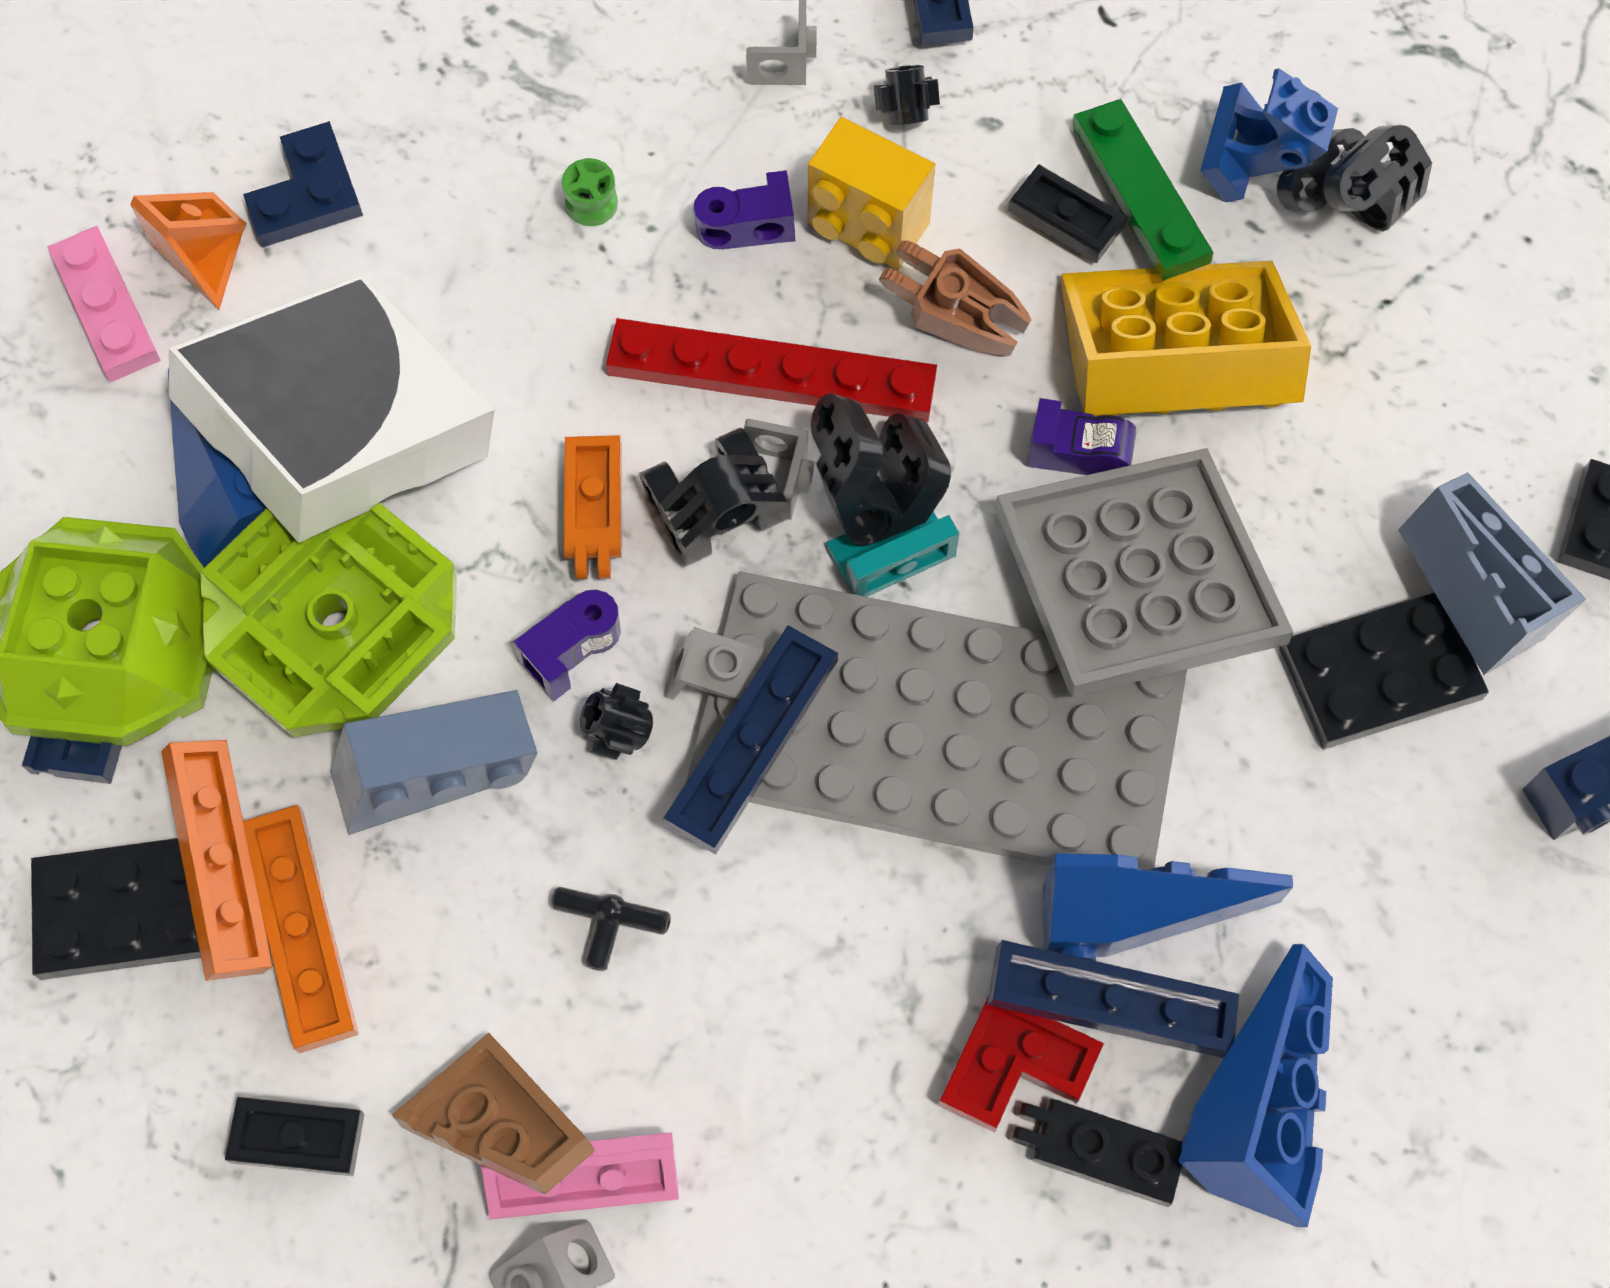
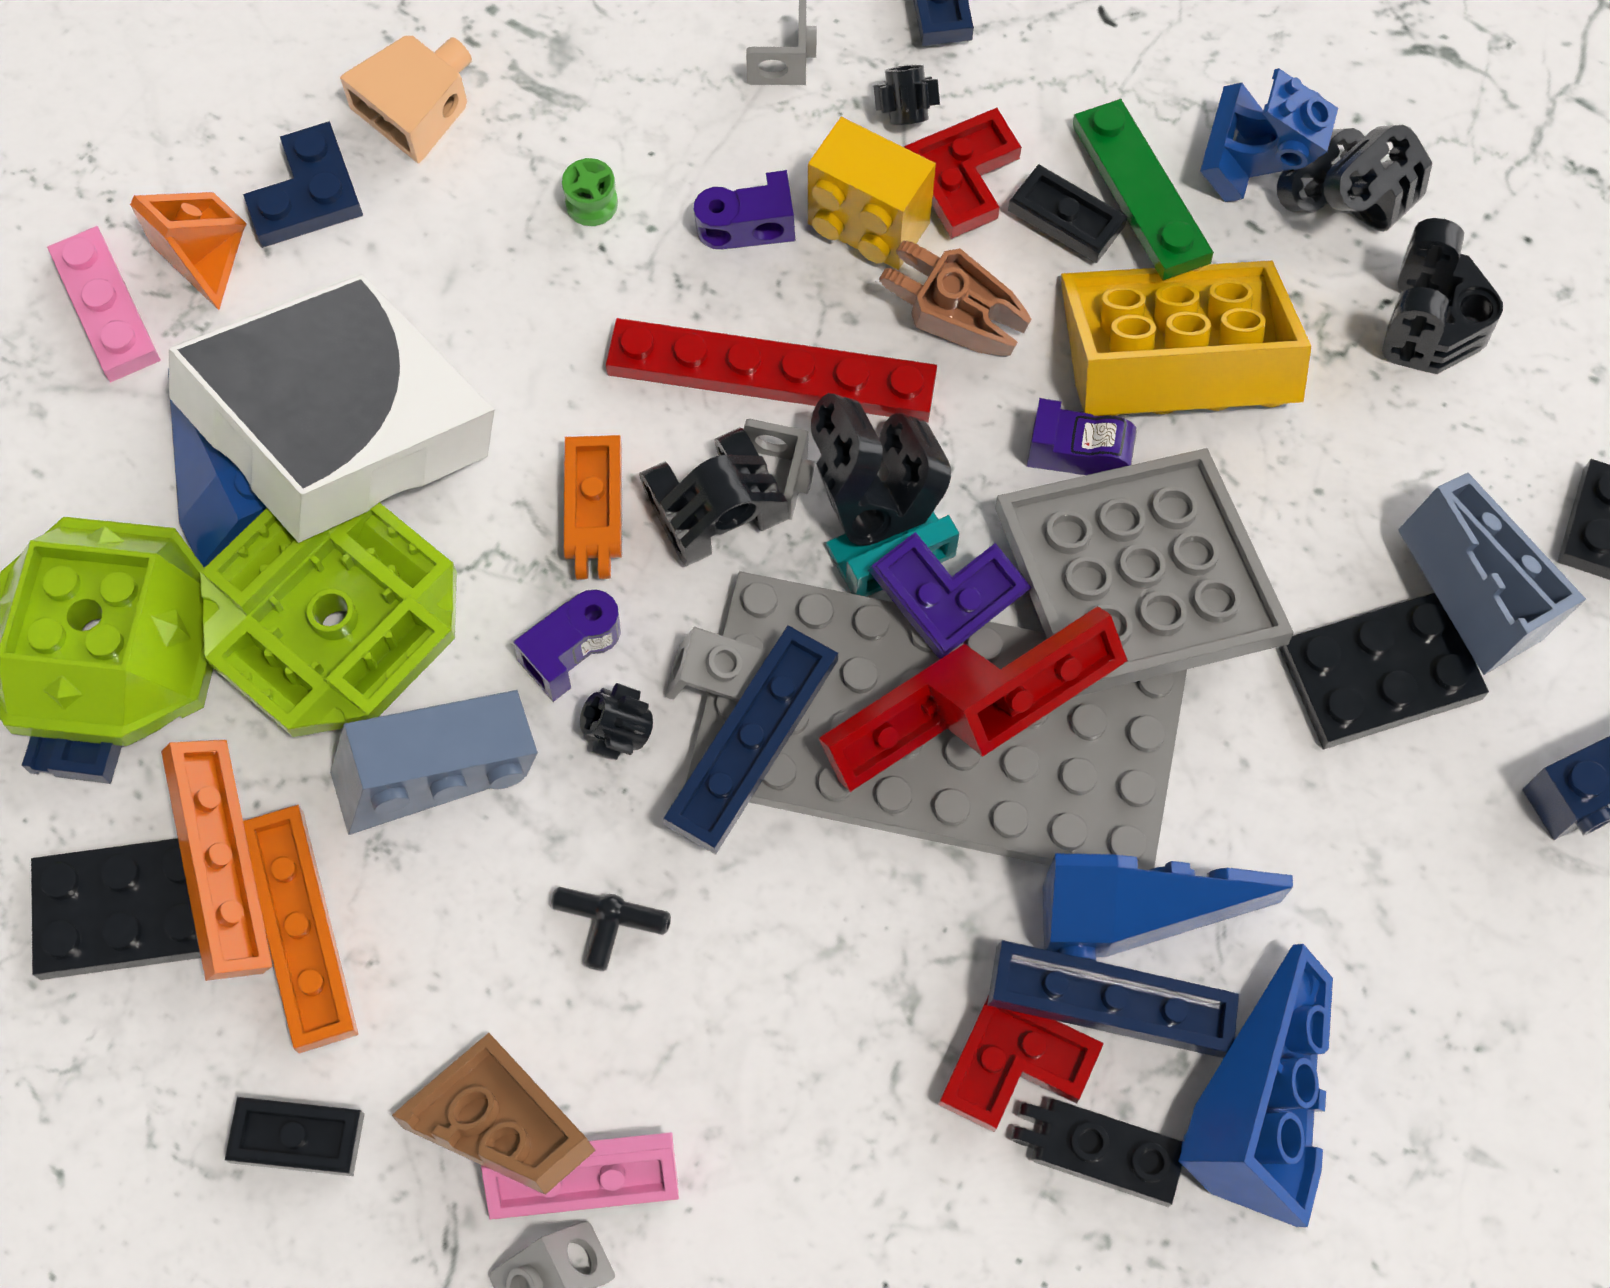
none -> light nougat torso [340,36,472,164]
none -> red bracket [819,606,1128,792]
none -> dark purple tile [868,532,1032,659]
none -> red plate [904,108,1022,239]
none -> black piece [1382,218,1503,374]

